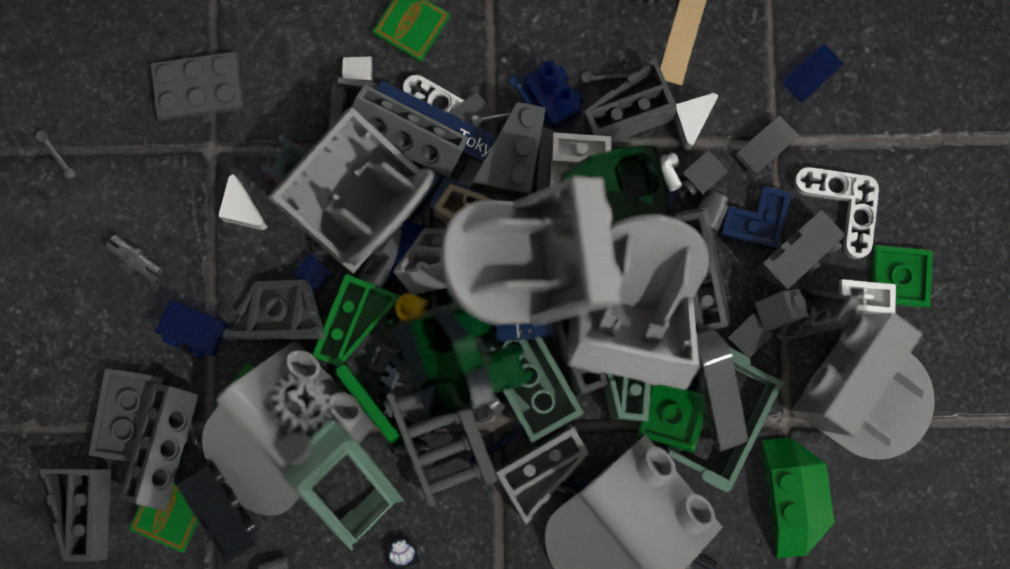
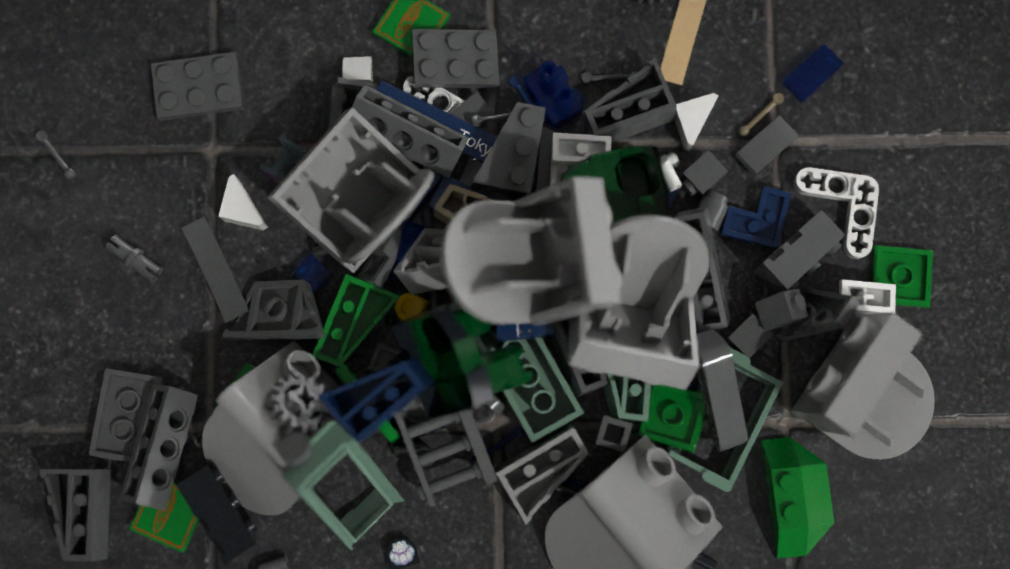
clear blue brick [155,300,229,359] -> none
none -> dark grey sticker [181,217,249,323]
none -> dark blue wedge [318,357,435,443]
none -> dark grey plate [411,29,500,88]
none -> dark grey brick [593,415,632,453]
none -> dark tan hinge [739,93,784,137]

